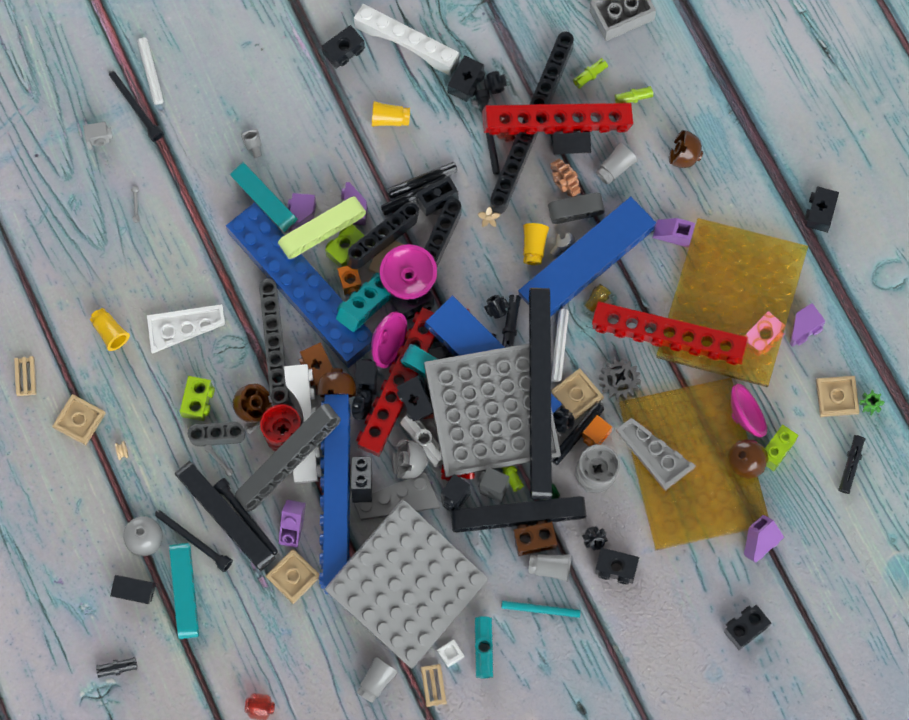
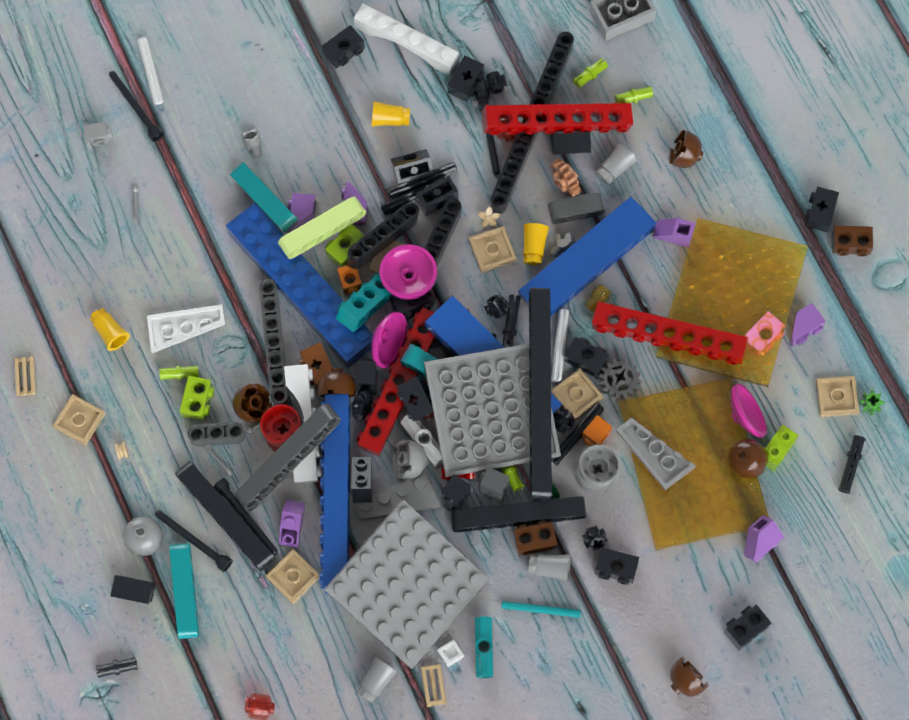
none -> lime pin [159,365,199,380]
none -> black brick [391,149,434,184]
none -> tan tile [468,226,517,273]
none -> black brick [564,336,609,379]
none -> reddish brown cylinder [670,657,709,697]
none -> reddish brown brick [832,226,873,257]

